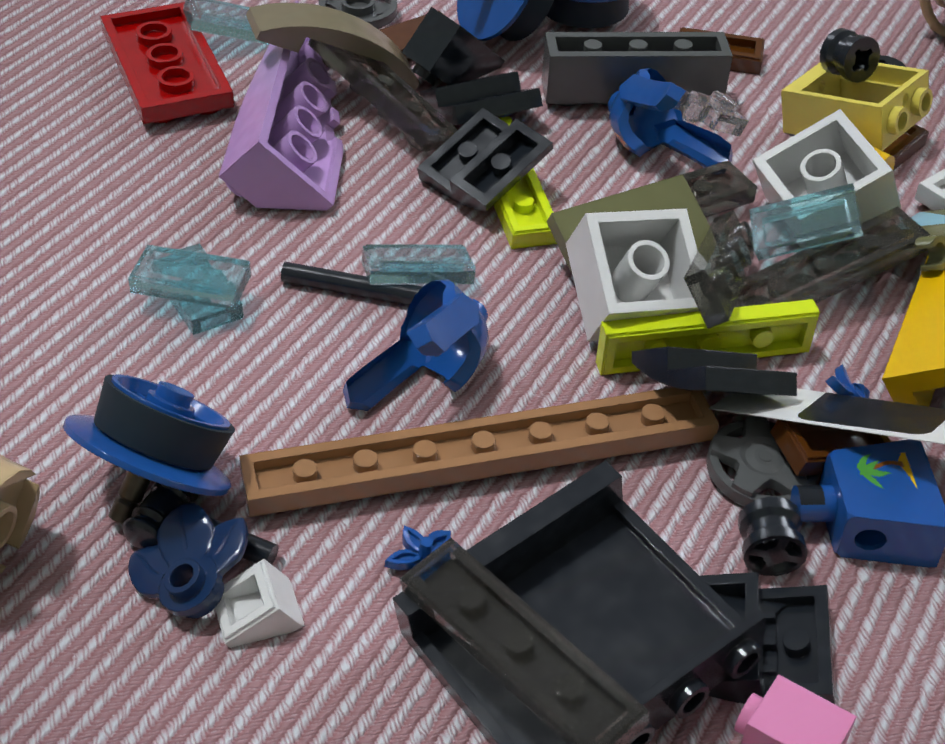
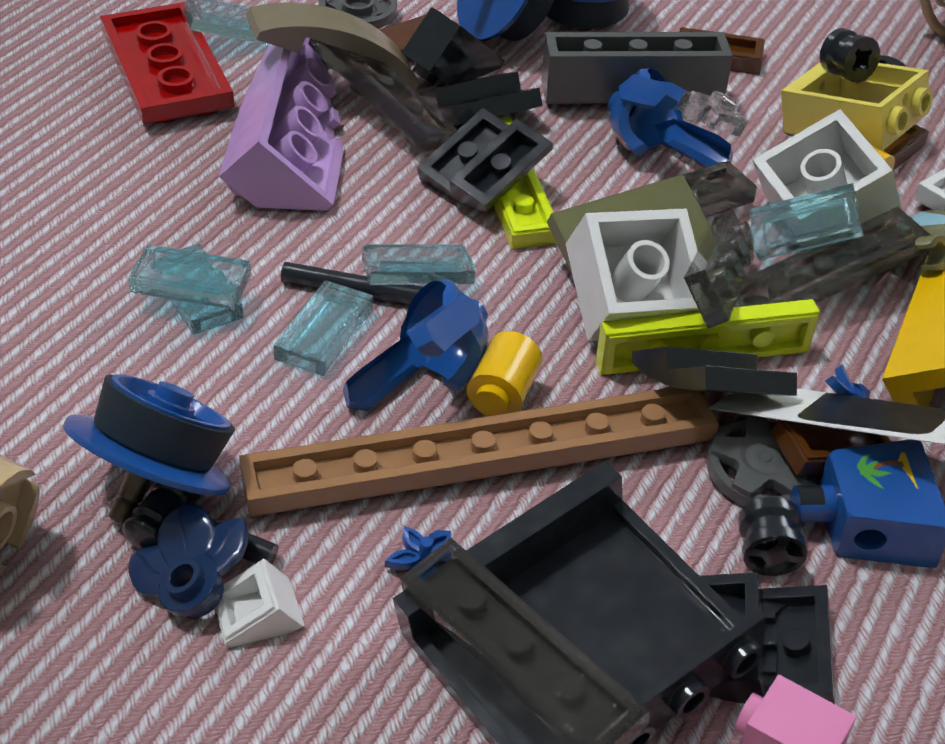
none -> clear light blue tile [273,280,373,376]
none -> yellow brick [467,331,543,416]

